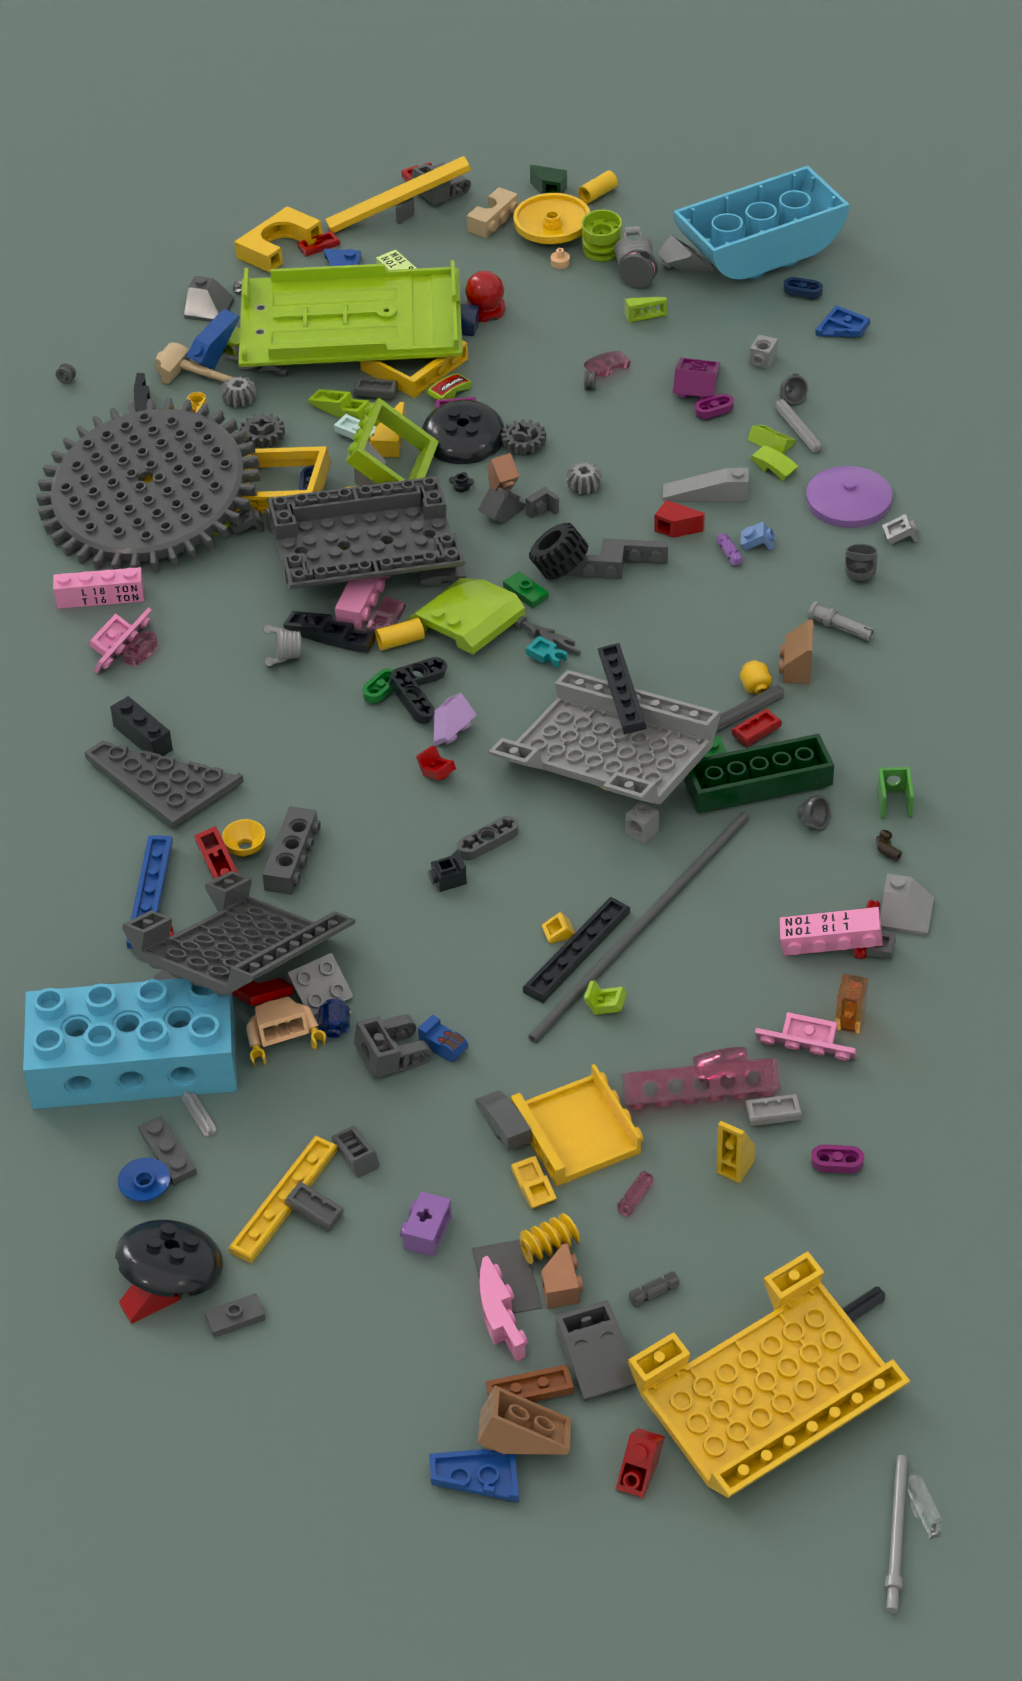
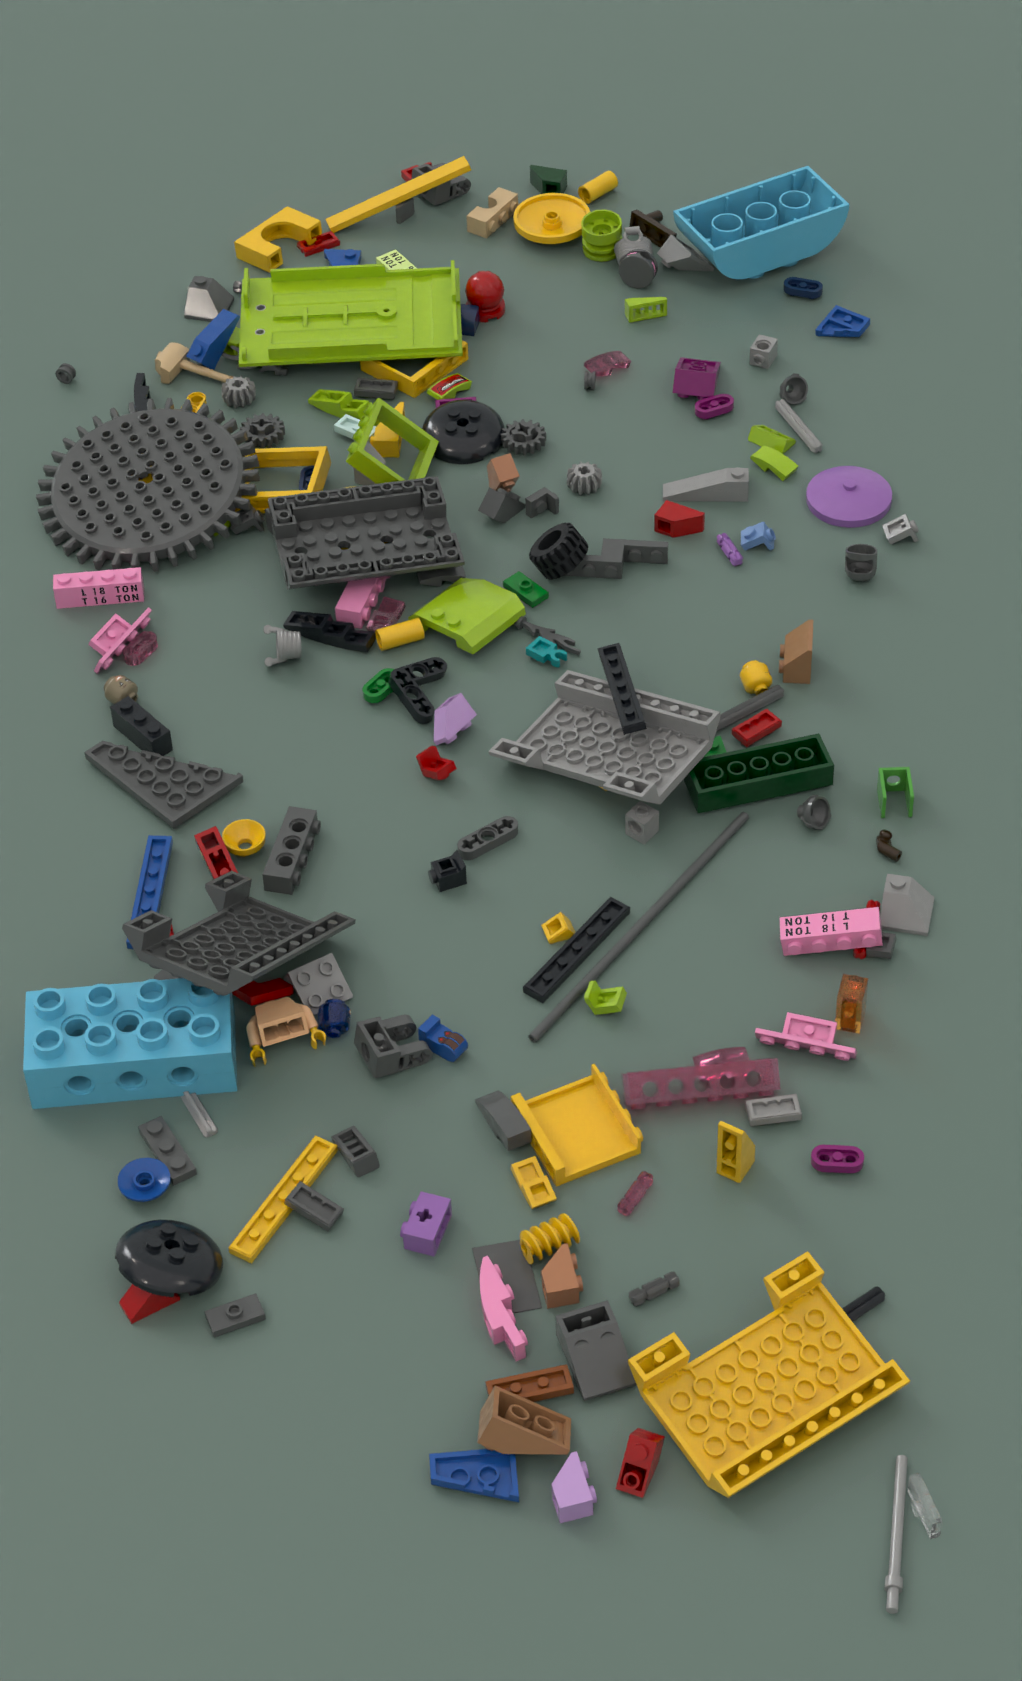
black plate [449,472,474,492] -> none
light nougat tile [551,248,570,269] -> none
light grey pin [807,601,875,642] -> none
none -> dark tan head [104,675,138,704]
none -> lavender slope [551,1451,597,1523]
none -> dark brown piece [629,209,677,248]

